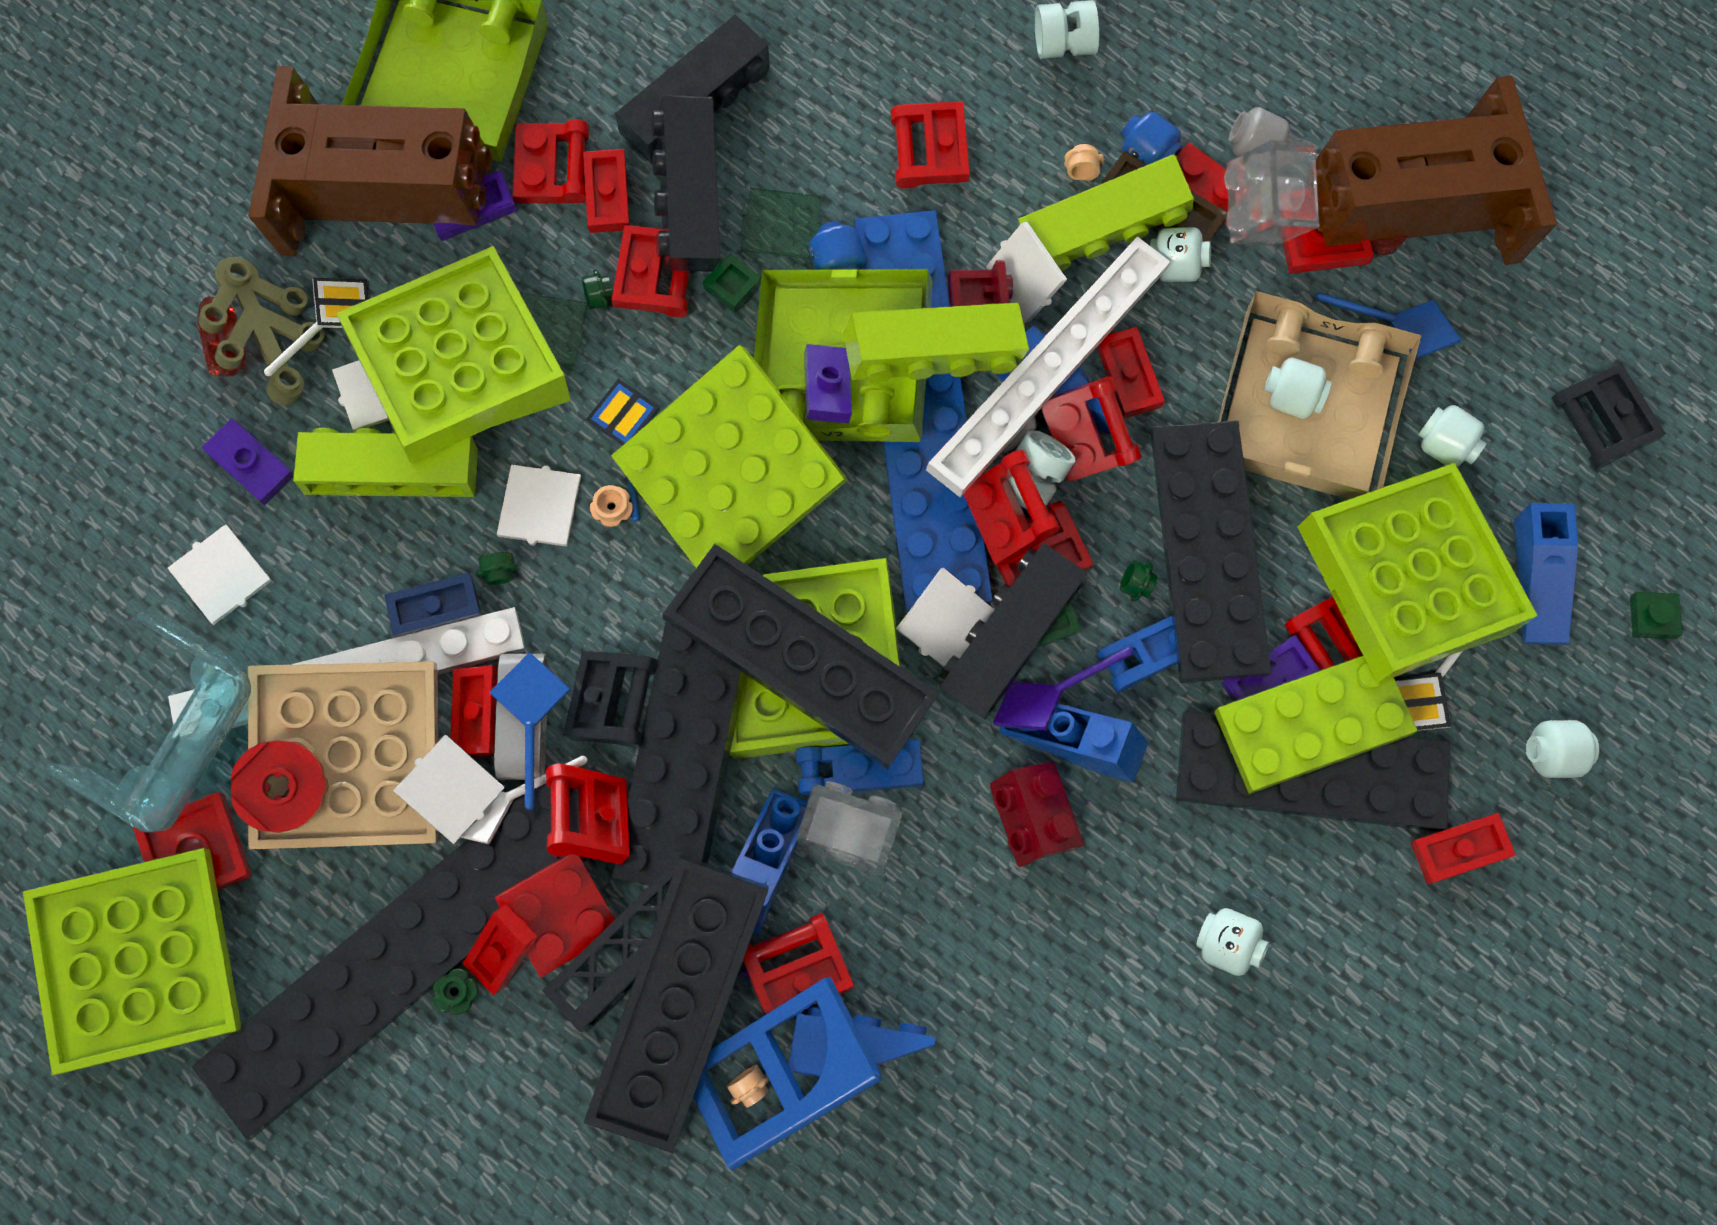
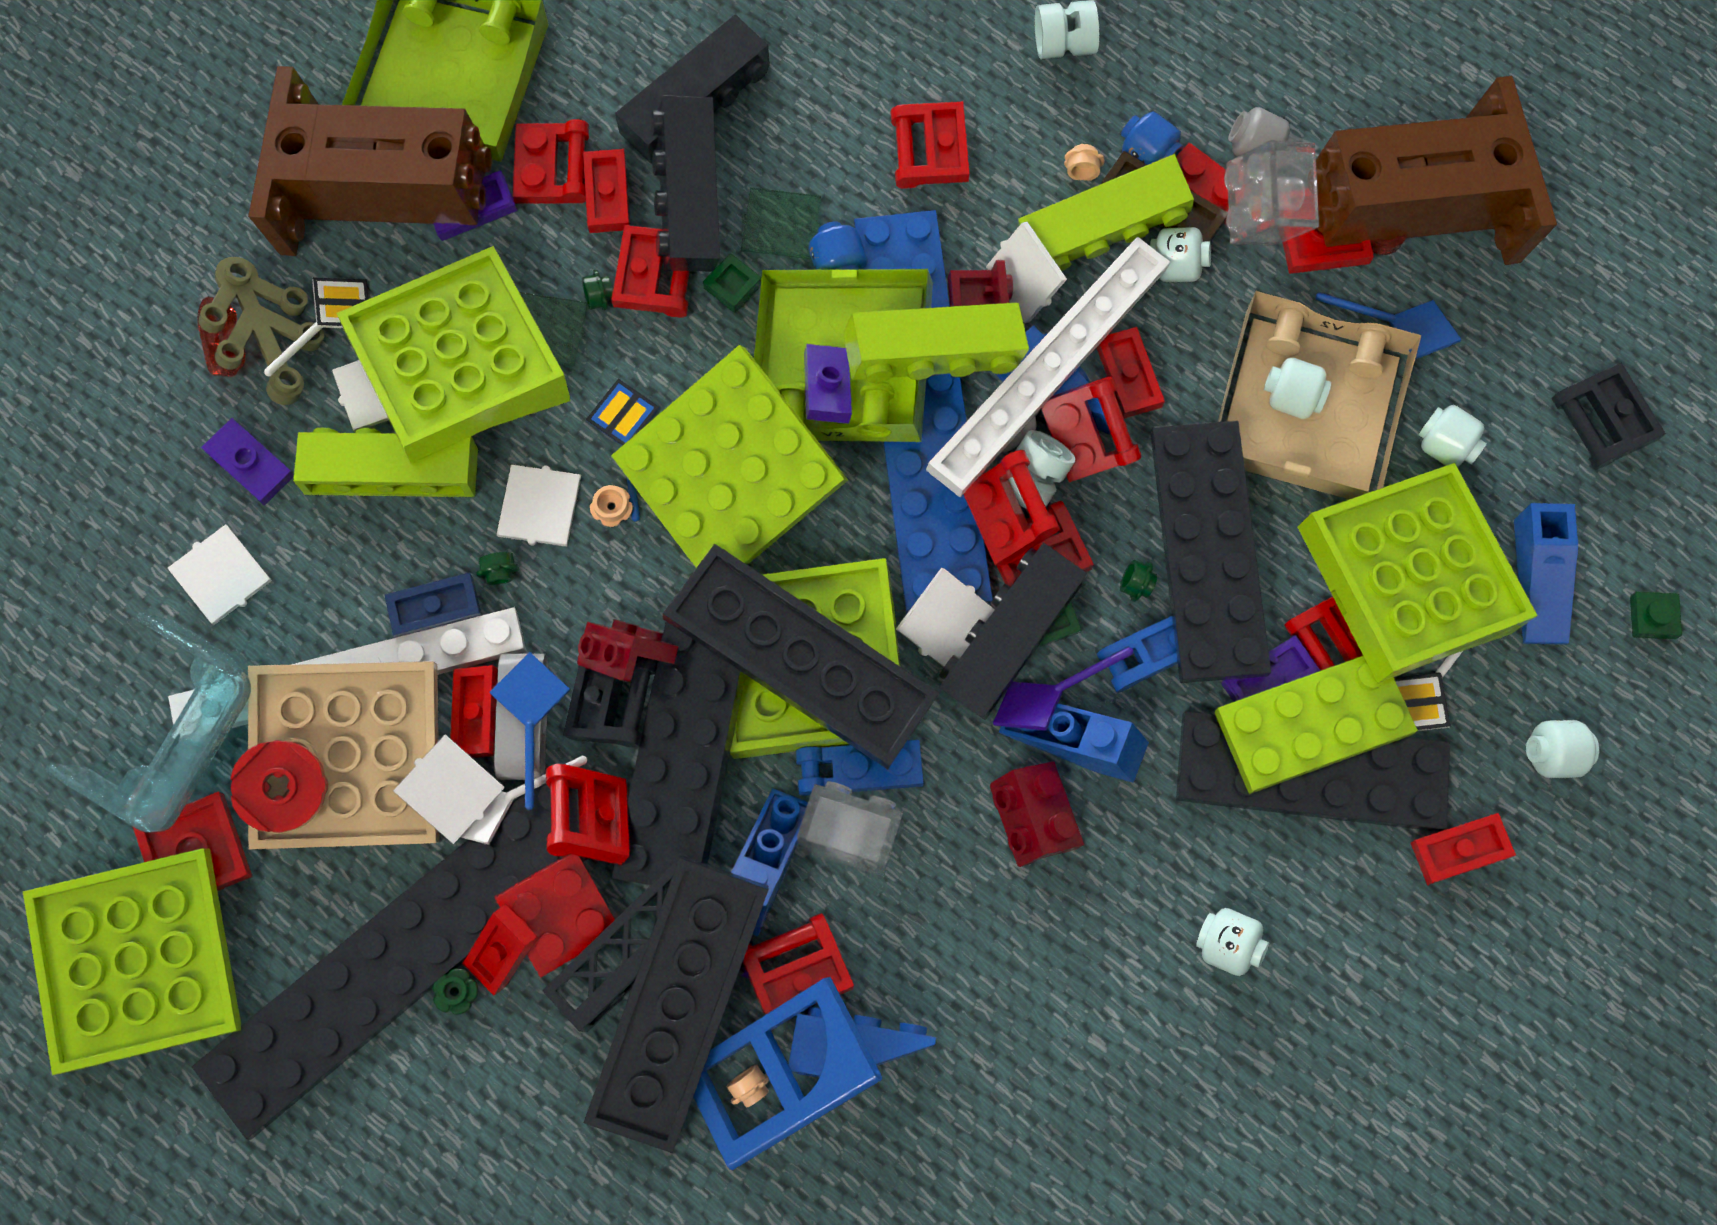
none -> dark red bracket [577,619,679,682]

